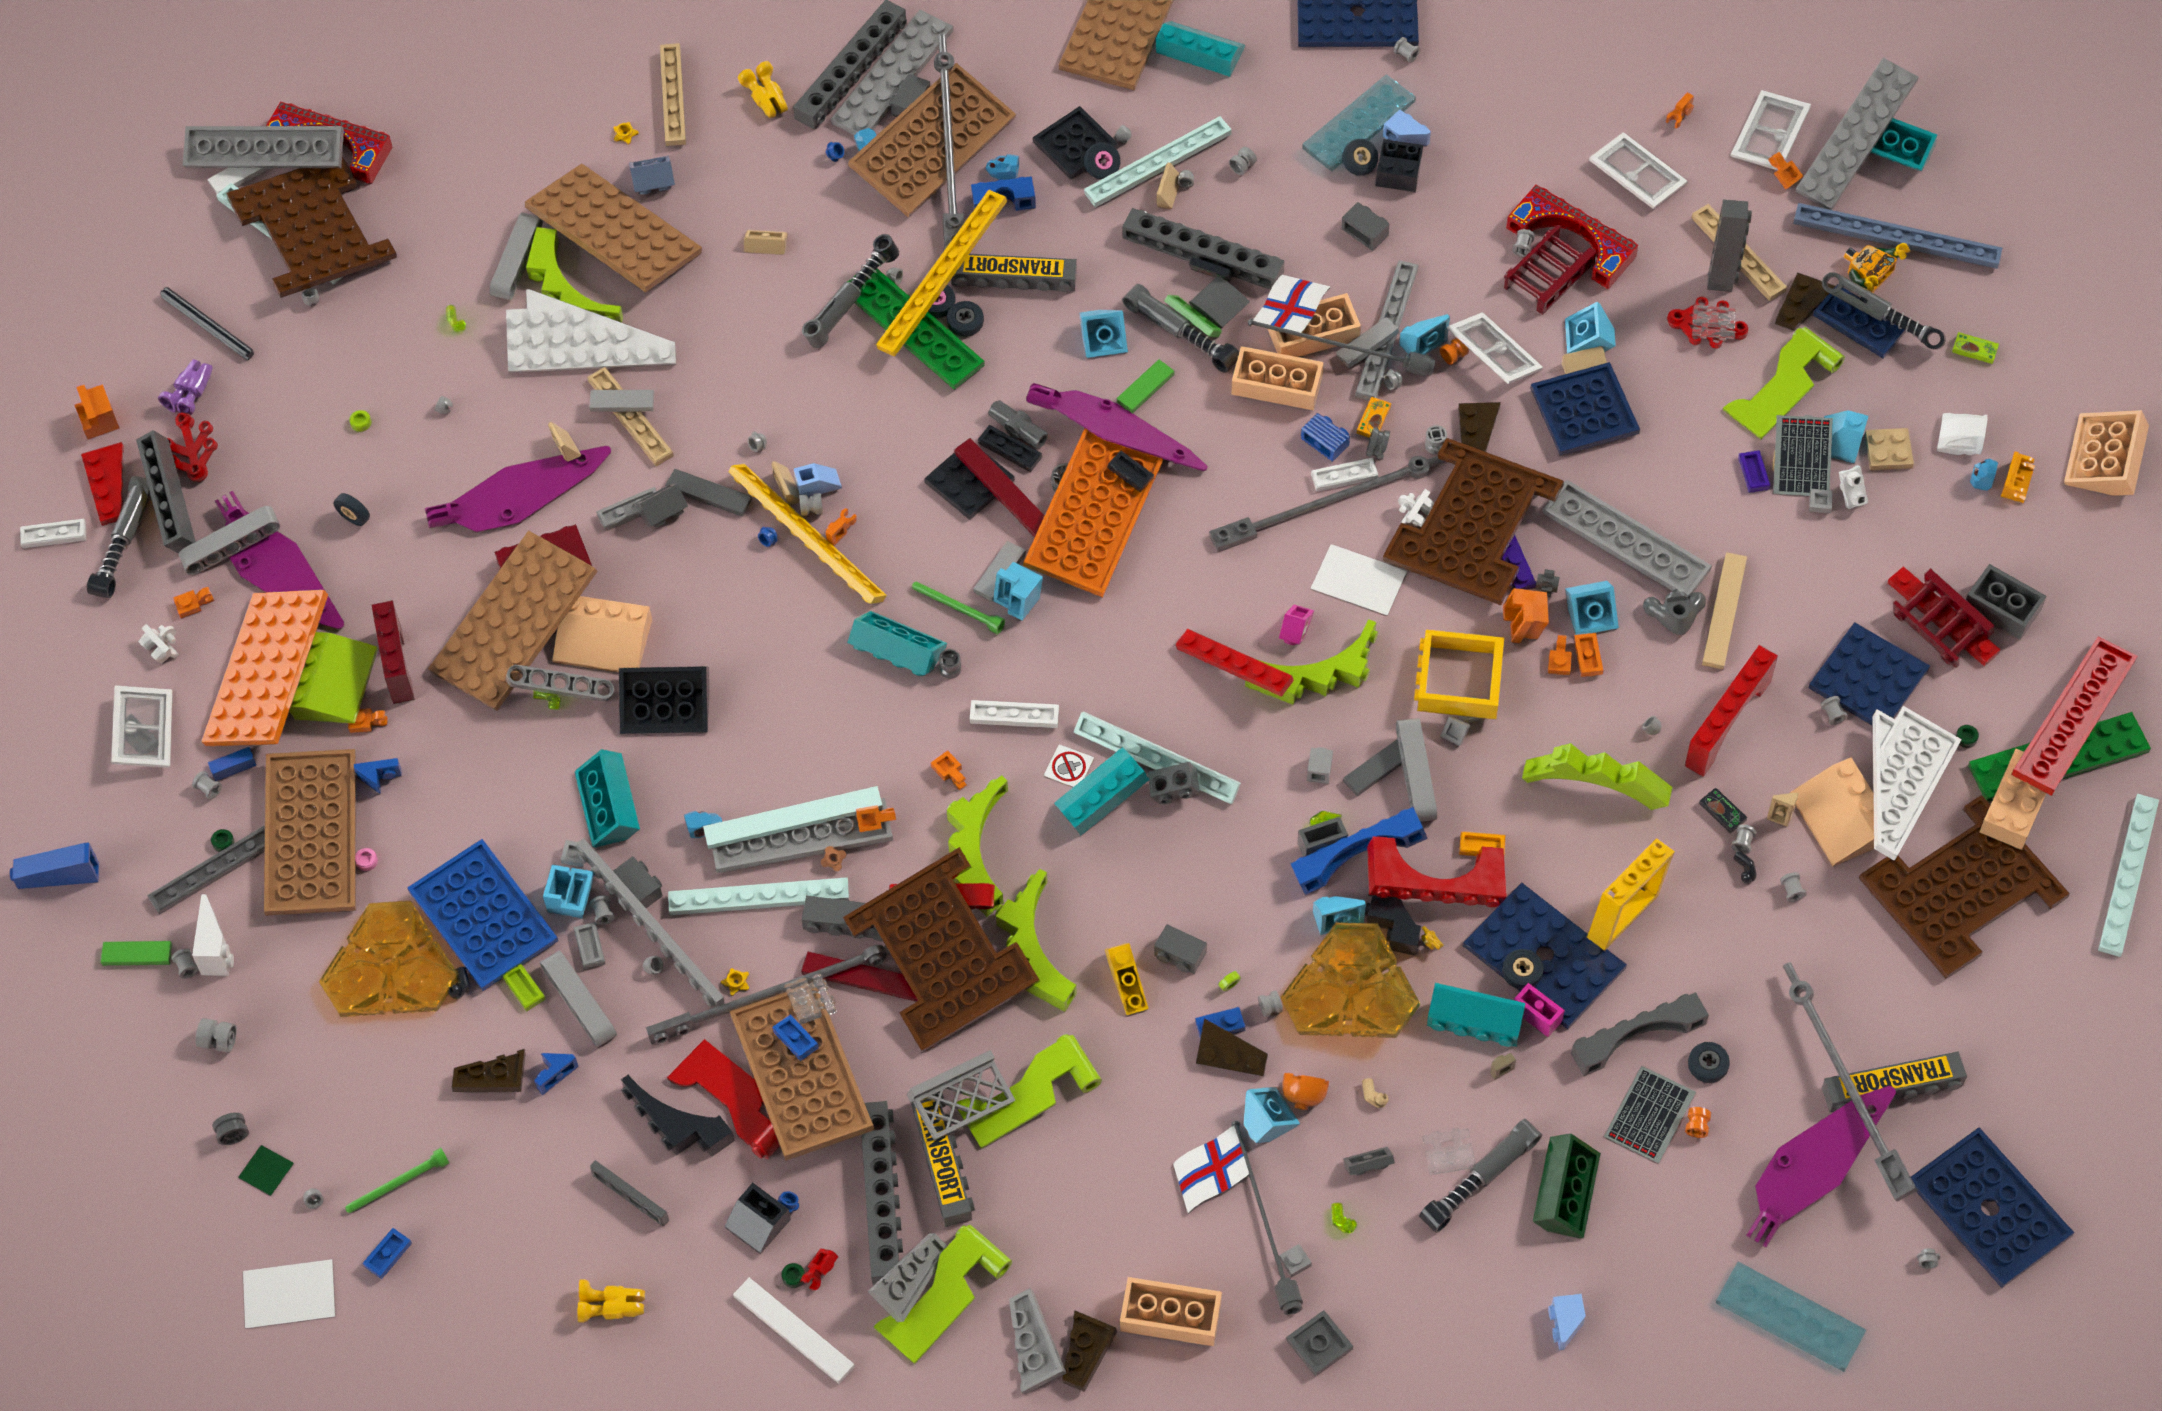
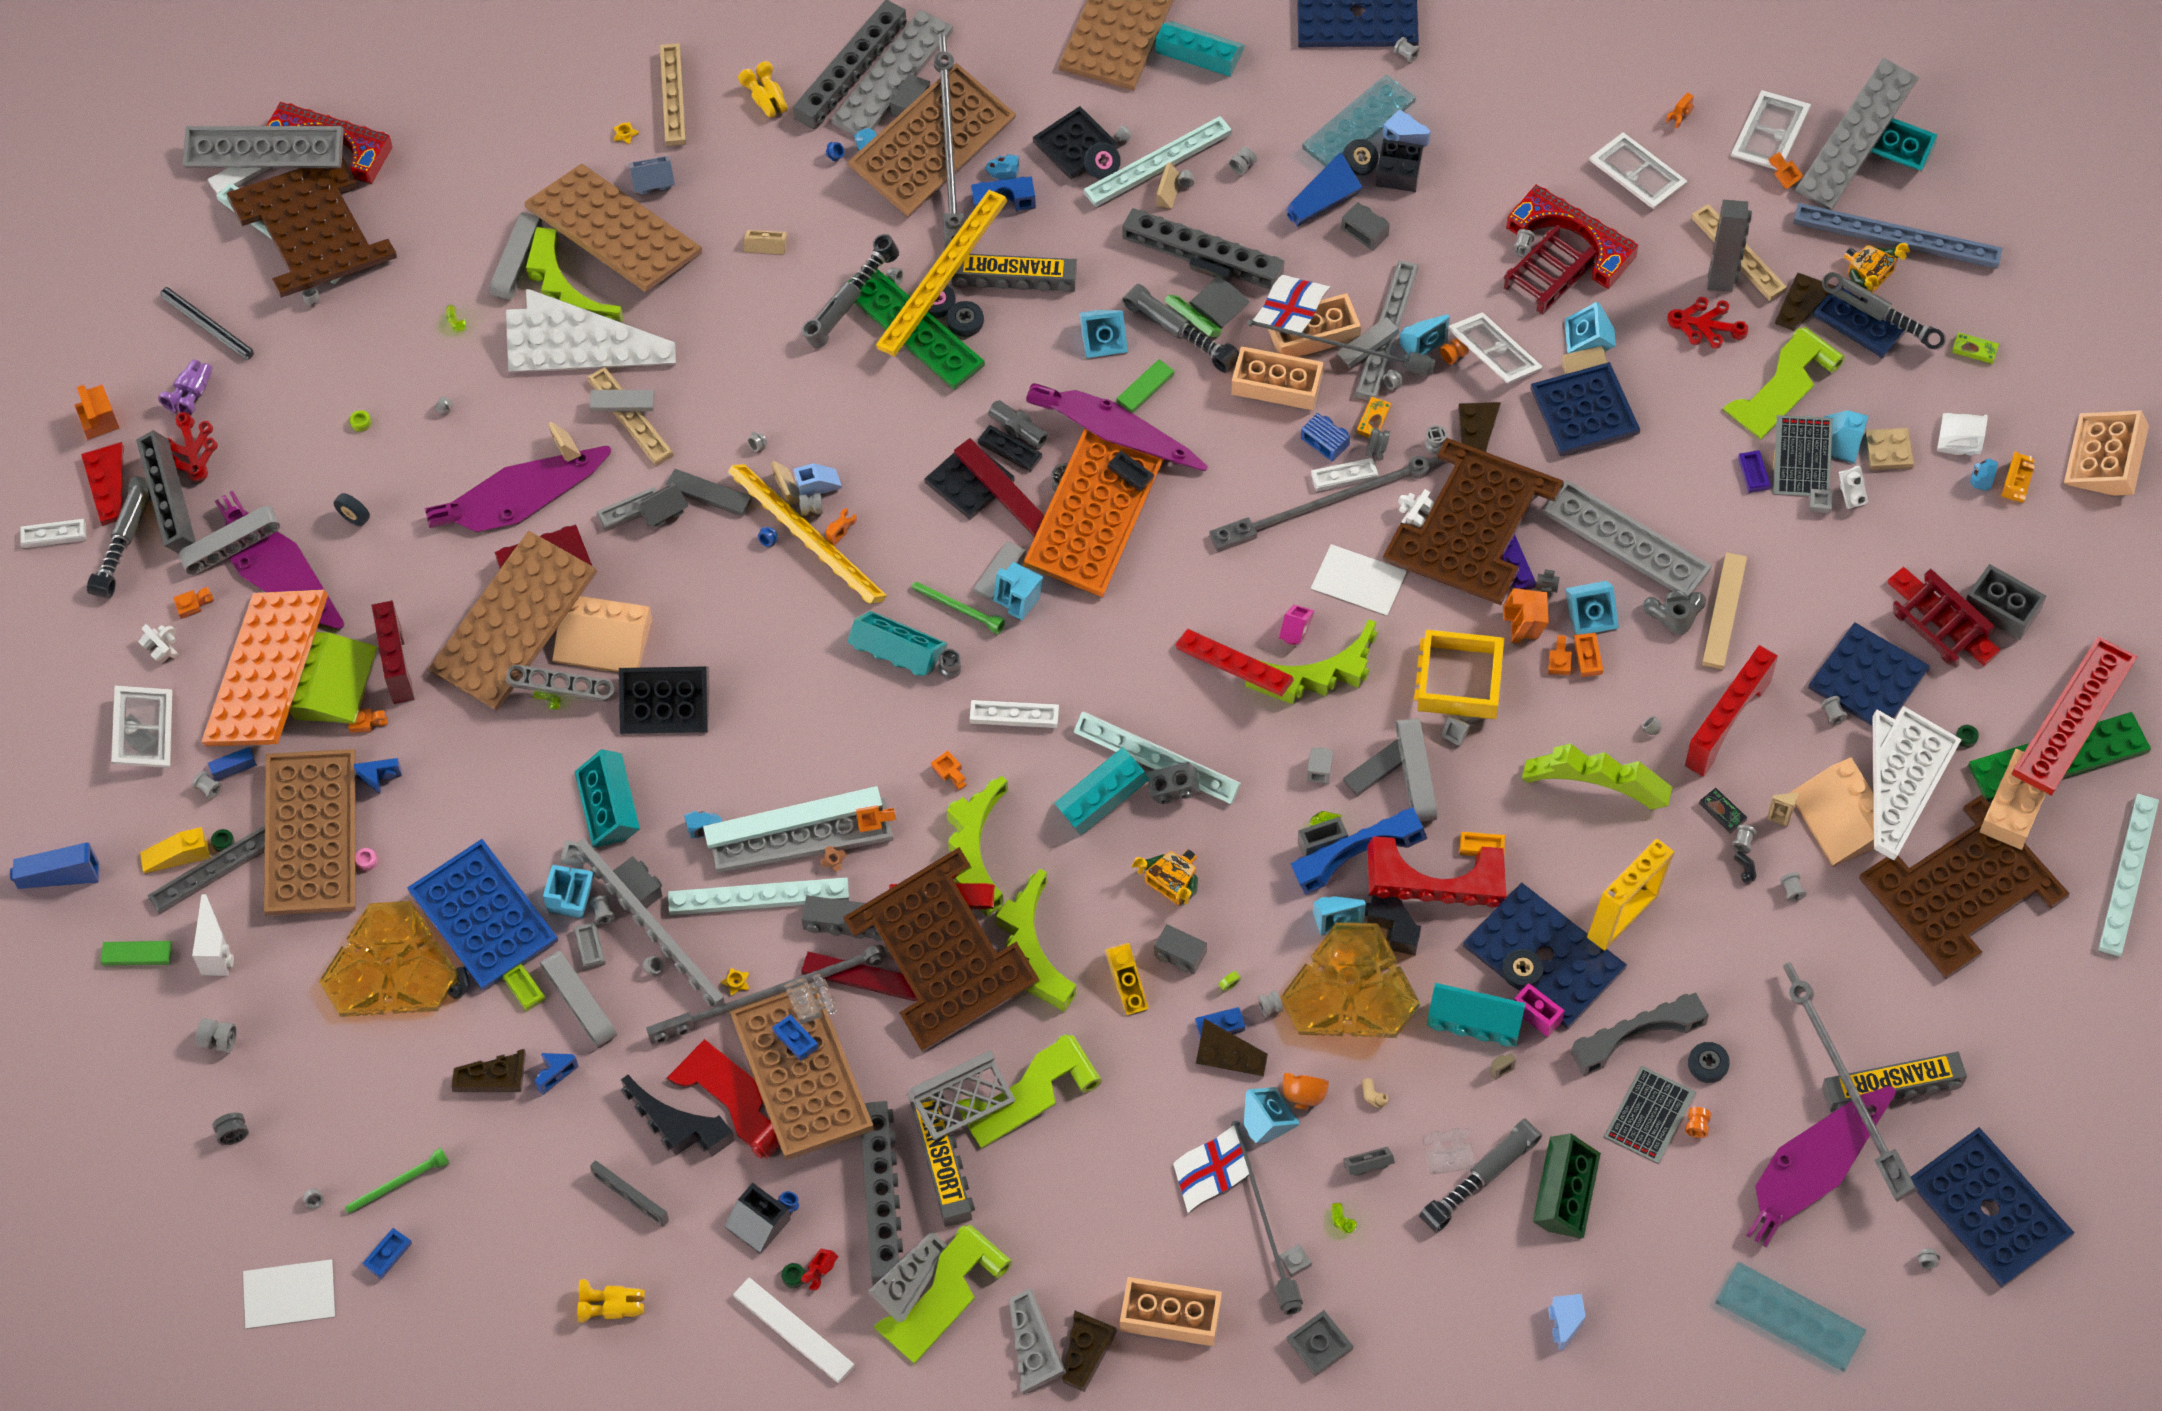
light grey bush [171,949,199,979] -> none
dark green sticker [238,1145,294,1196] -> none
sticker [1044,745,1094,787] -> none
yellow plate [1421,926,1444,950] -> none
clear plate [1692,305,1736,341] -> none
none -> yellow slope [140,827,210,874]
none -> torso [1131,849,1198,906]
none -> blue slope [1286,153,1362,226]

